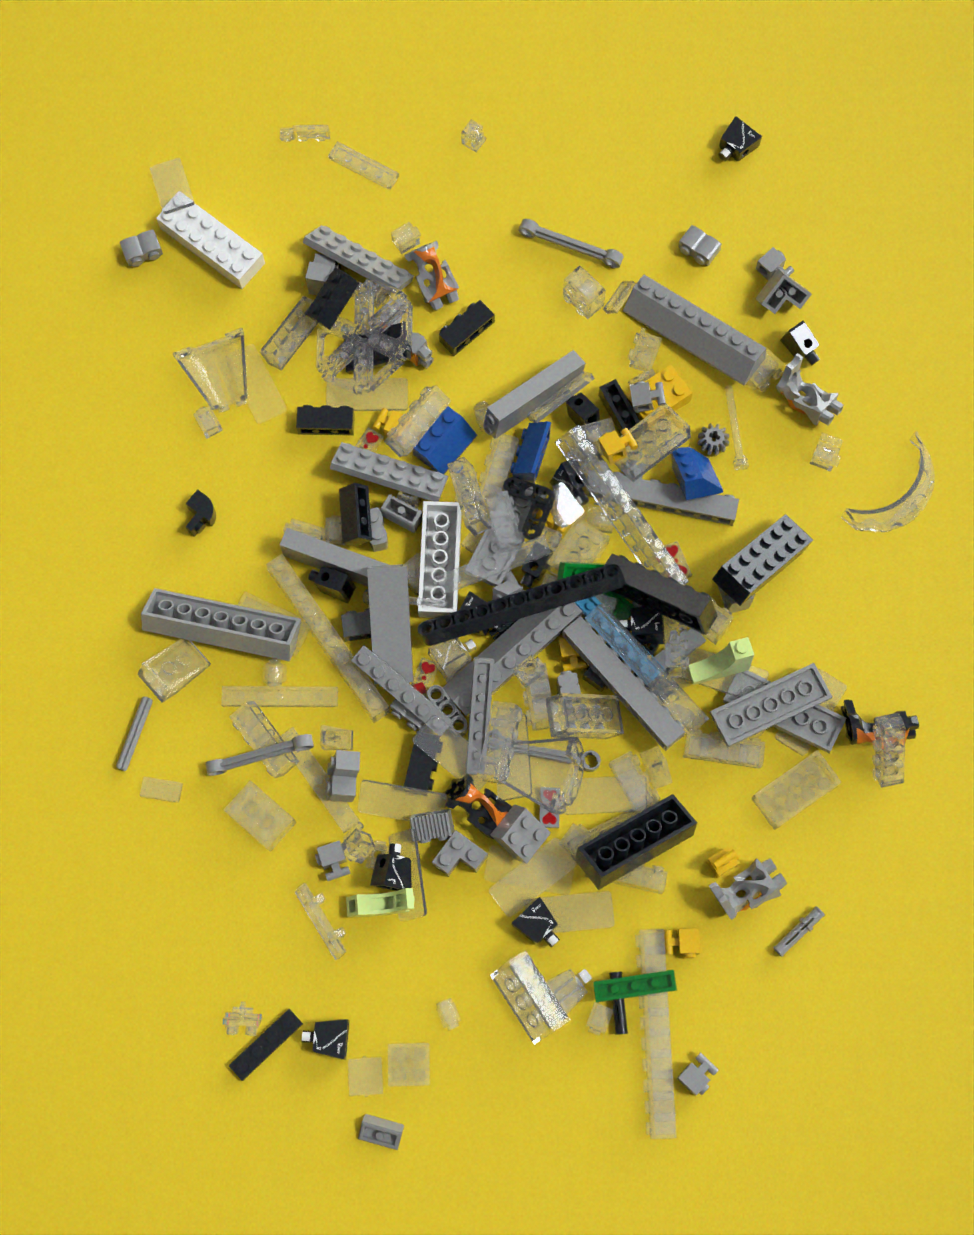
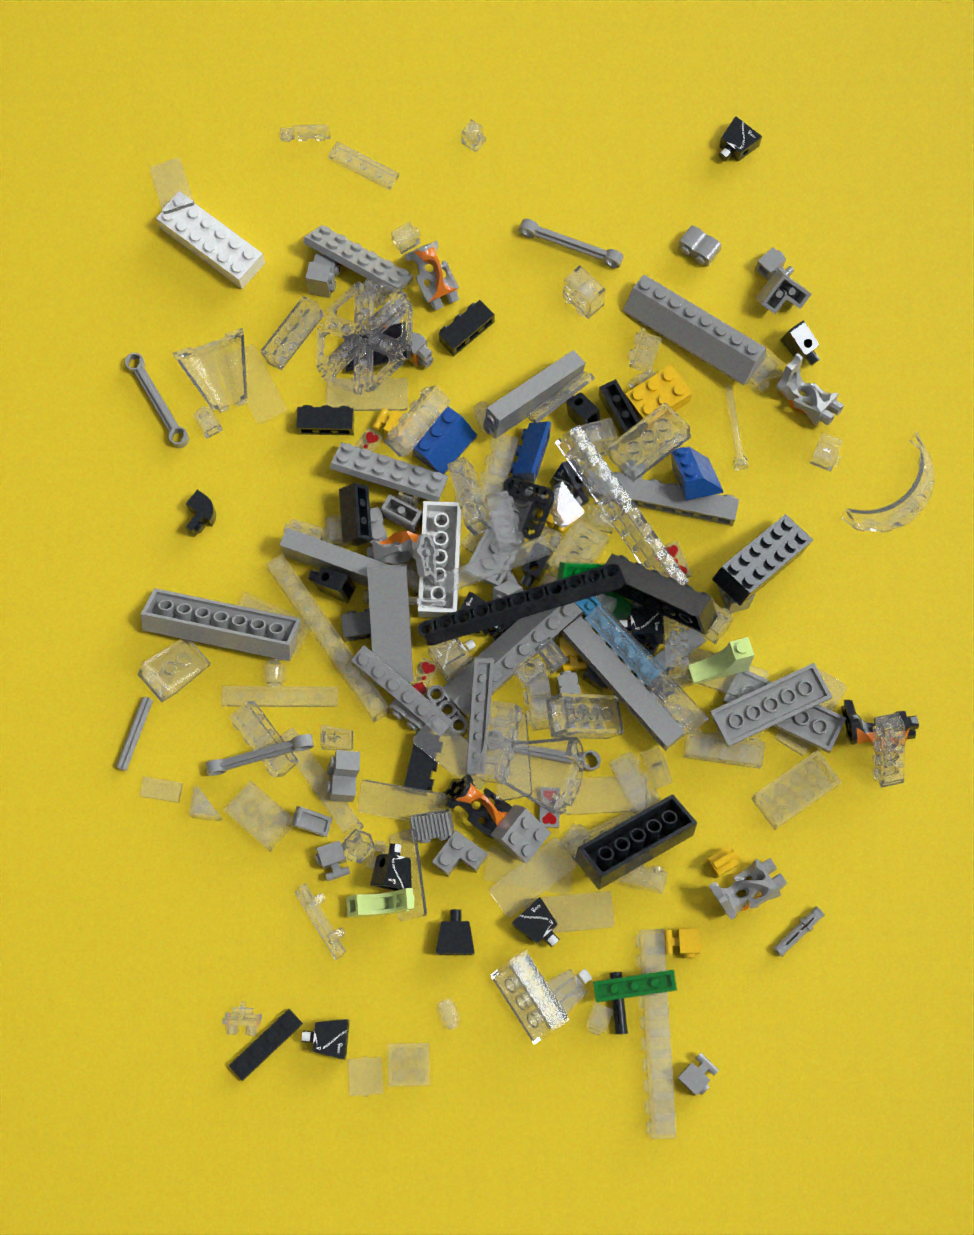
light grey brick [120,230,163,267] -> none
black brick [306,267,359,330] -> none
light grey slope [358,1114,404,1150] -> none
yellow brick [598,428,638,465] -> none
clear tile [603,281,636,314] -> none
light grey brick [630,381,666,413] -> none
light grey gear [698,423,729,456] -> none
none -> light grey piece [125,353,189,448]
none -> clear slope [189,785,222,821]
none -> light grey tile [291,806,332,837]
none -> light grey hips [367,531,439,581]
none -> black torso [436,909,475,955]
none -> clear slope [535,637,569,675]

